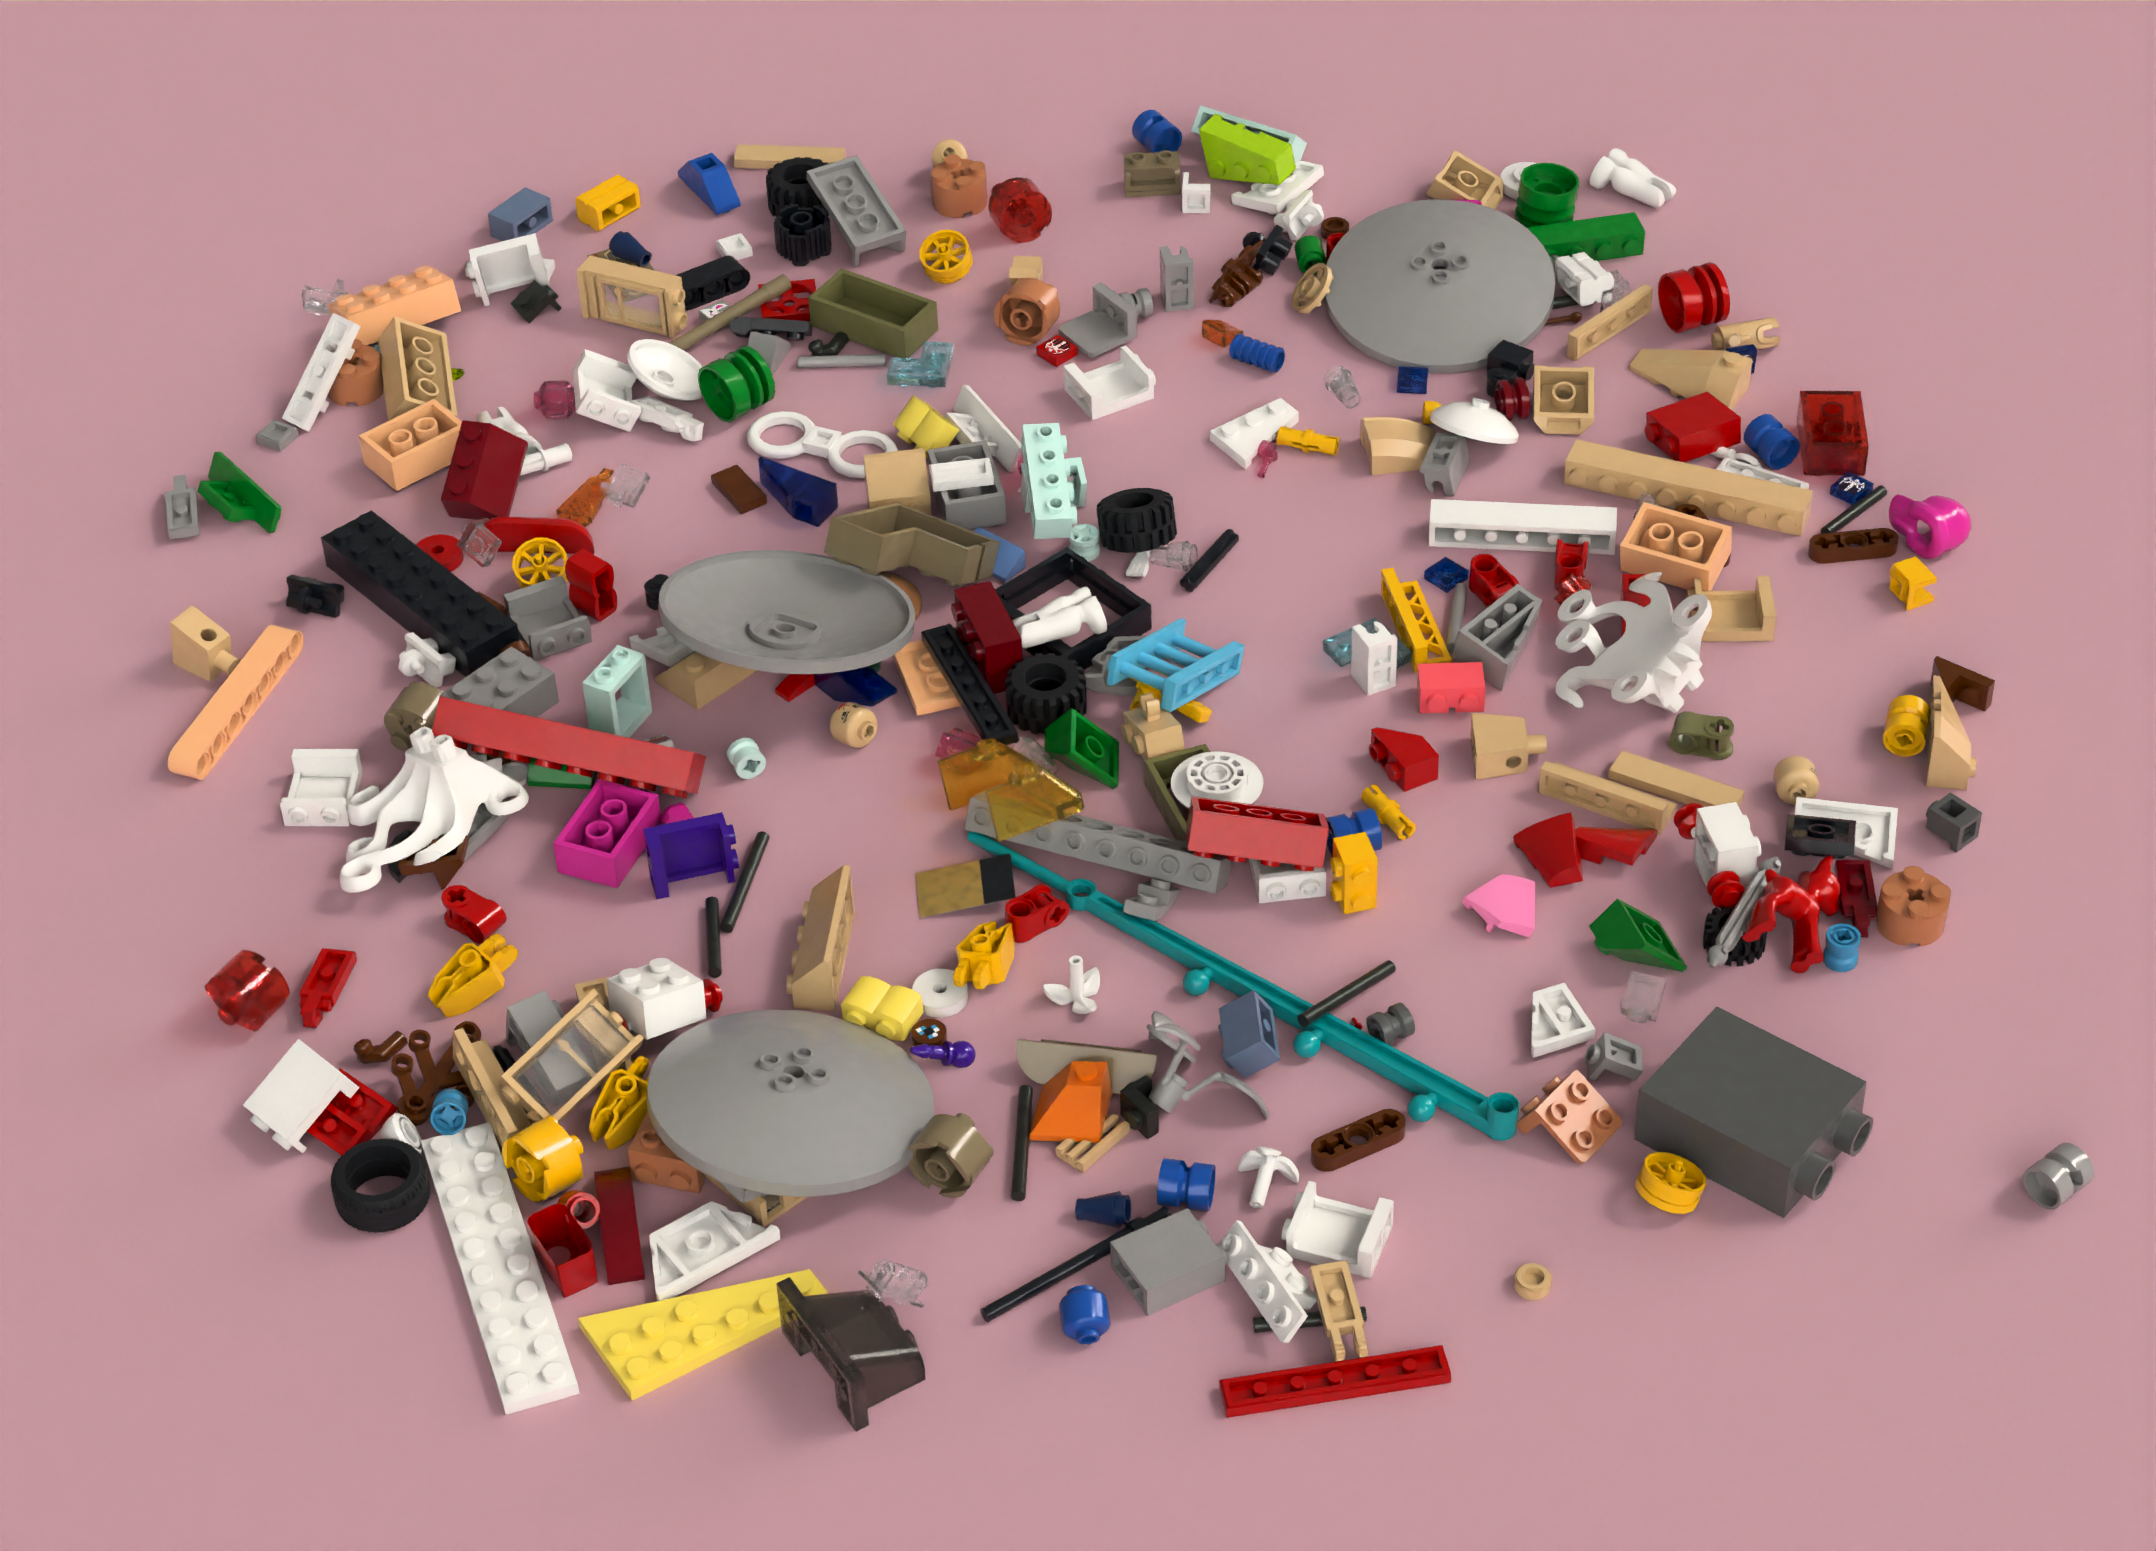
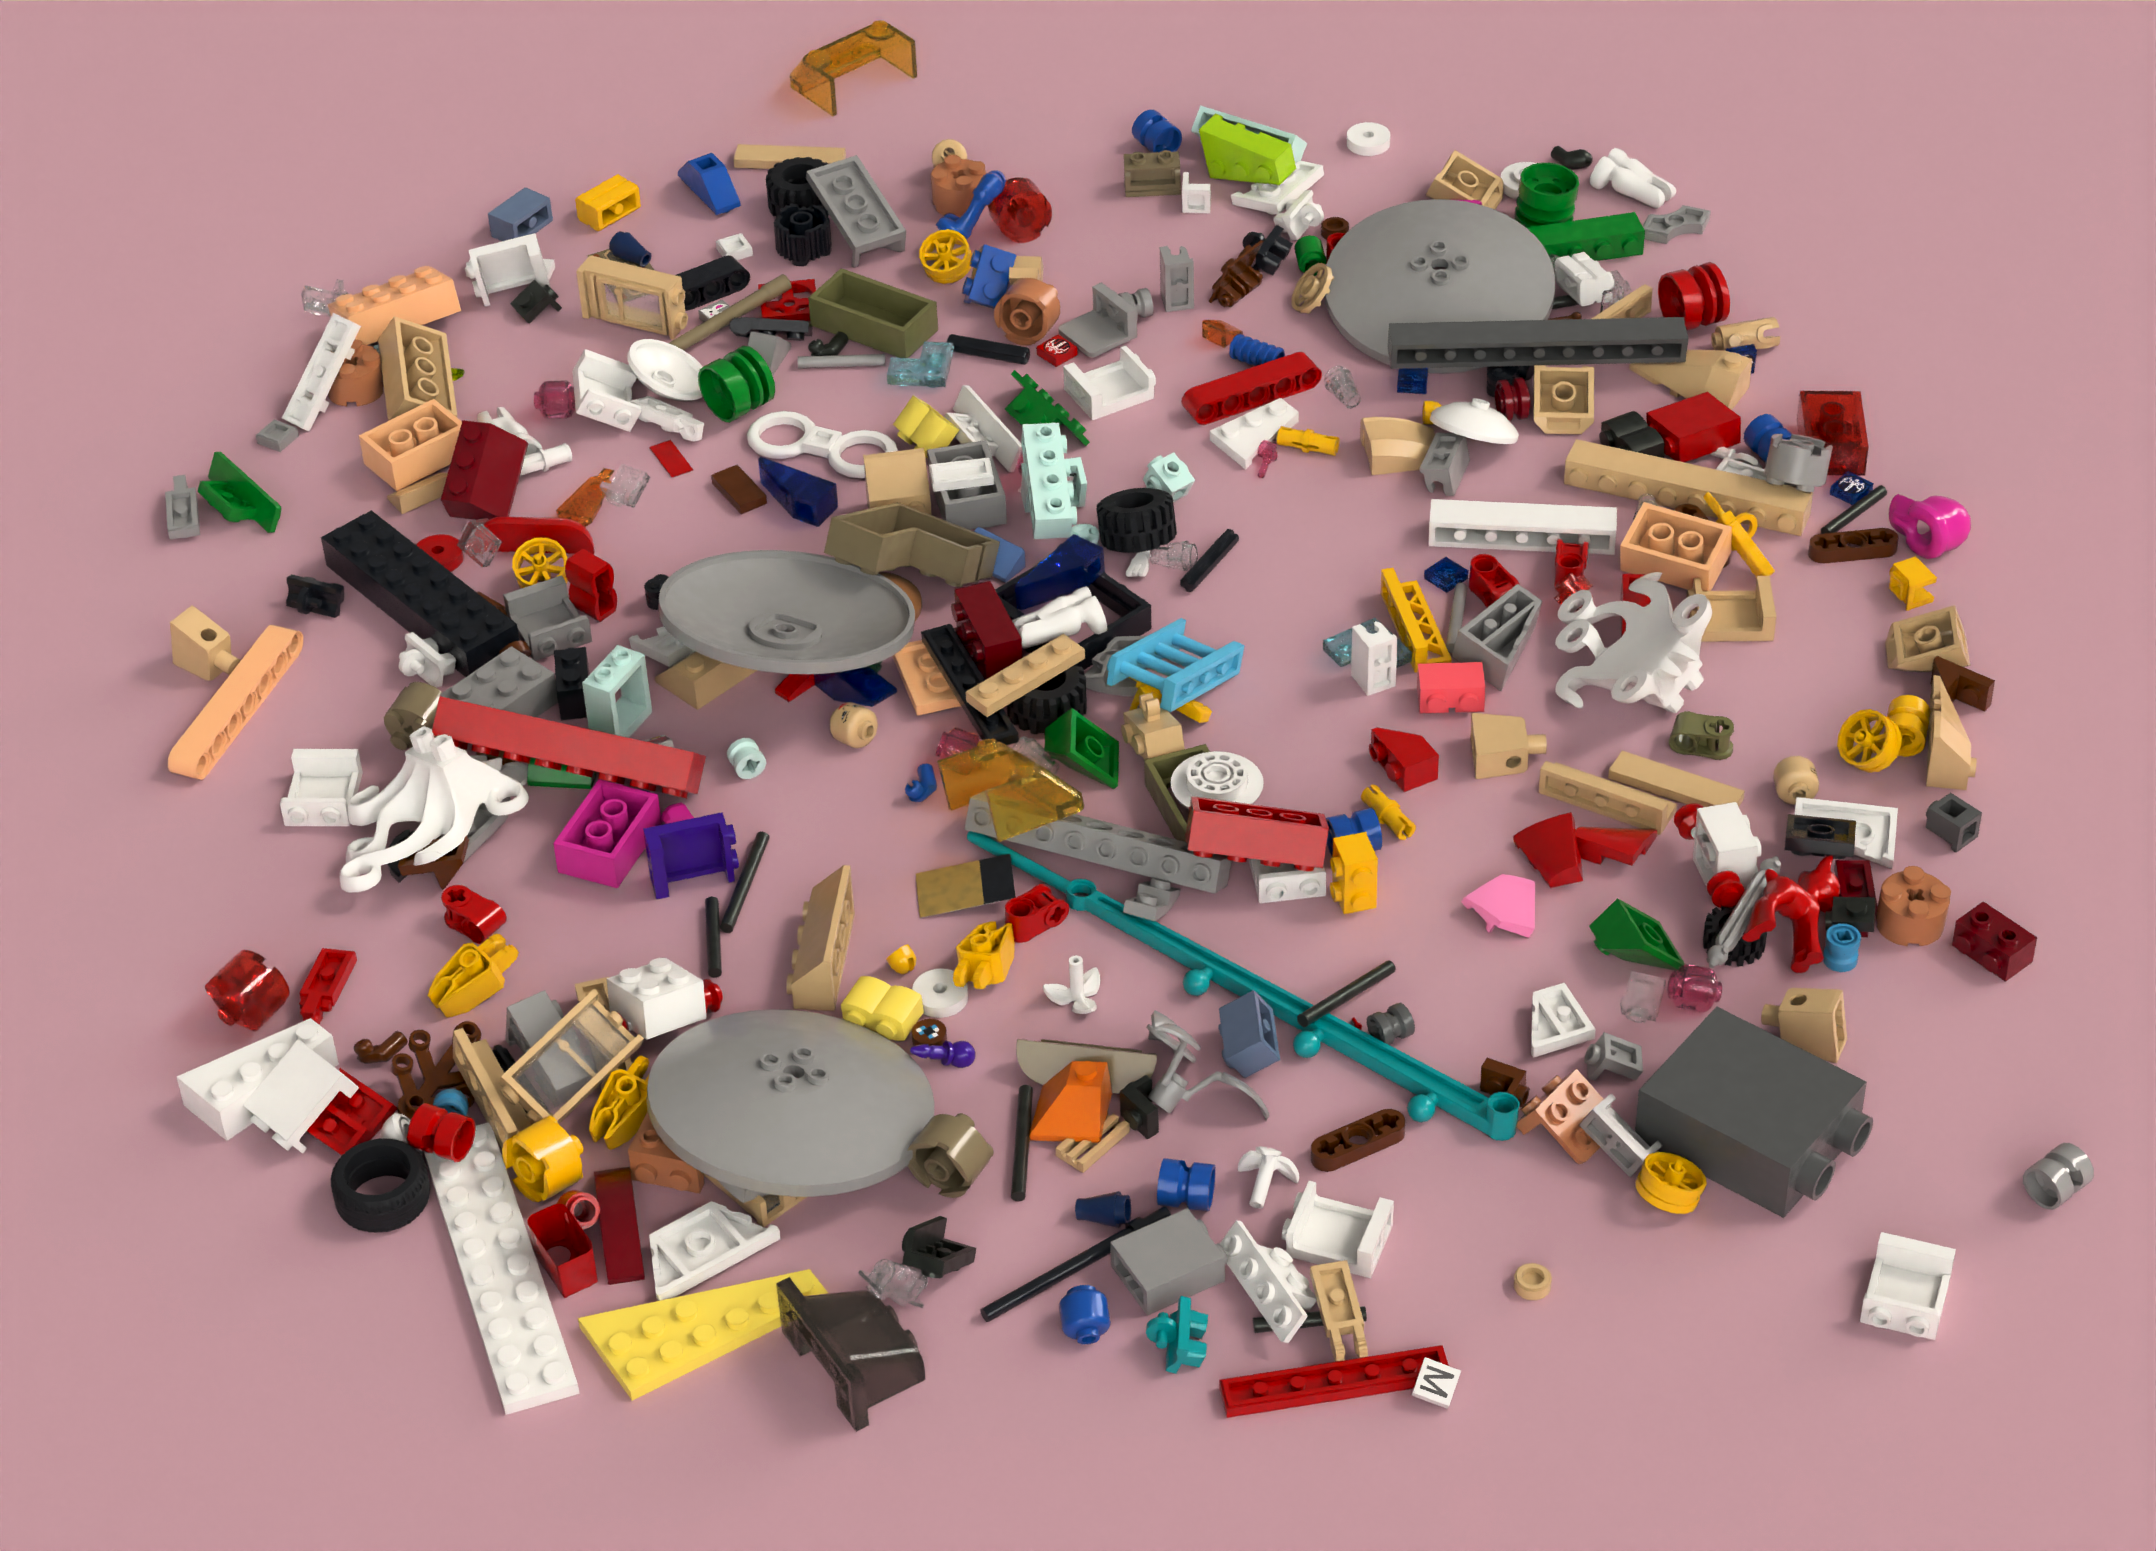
none -> white wedge [176,1018,339,1141]
none -> tan slope [387,473,448,514]
none -> red wheel [407,1103,476,1162]
none -> black brick [554,647,590,721]
none -> red sticker [649,440,693,477]
none -> clear yellow windscreen [789,20,917,116]
none -> yellow hinge [886,944,917,974]
none -> pearl dark grey bracket [902,1216,976,1278]
none -> blue arm [905,763,937,802]
none -> blue piece [936,170,1006,240]
none -> black axle [946,334,1030,364]
none -> blue bracket [962,244,1016,309]
none -> tan plate [966,634,1085,717]
none -> green bracket [1005,370,1090,446]
none -> clear blue slope [1015,534,1105,610]
none -> light aqua brick [1143,452,1195,502]
none -> teal hips [1146,1296,1208,1374]
none -> red beam [1181,352,1322,425]
none -> white piece [1347,122,1390,156]
none -> dark grey brick [1387,317,1688,369]
none -> white tile [1411,1357,1461,1409]
none -> reddish brown bracket [1480,1057,1530,1107]
none -> pearl dark grey arm [1551,146,1593,170]
none -> light grey hinge [1579,1094,1663,1177]
none -> pearl dark grey brick [1599,411,1665,458]
none -> light grey tile [1643,205,1711,244]
none -> clear pink head [1667,964,1722,1012]
none -> yellow piece [1703,492,1775,578]
none -> tan torso [1761,988,1847,1063]
none -> light grey brick [1765,434,1833,492]
none -> pearl dark grey bracket [1825,897,1876,932]
none -> yellow wheel [1837,709,1902,773]
none -> white panel [1860,1232,1956,1340]
none -> tan slope [1885,605,1971,672]
none -> dark red brick [1952,901,2037,982]

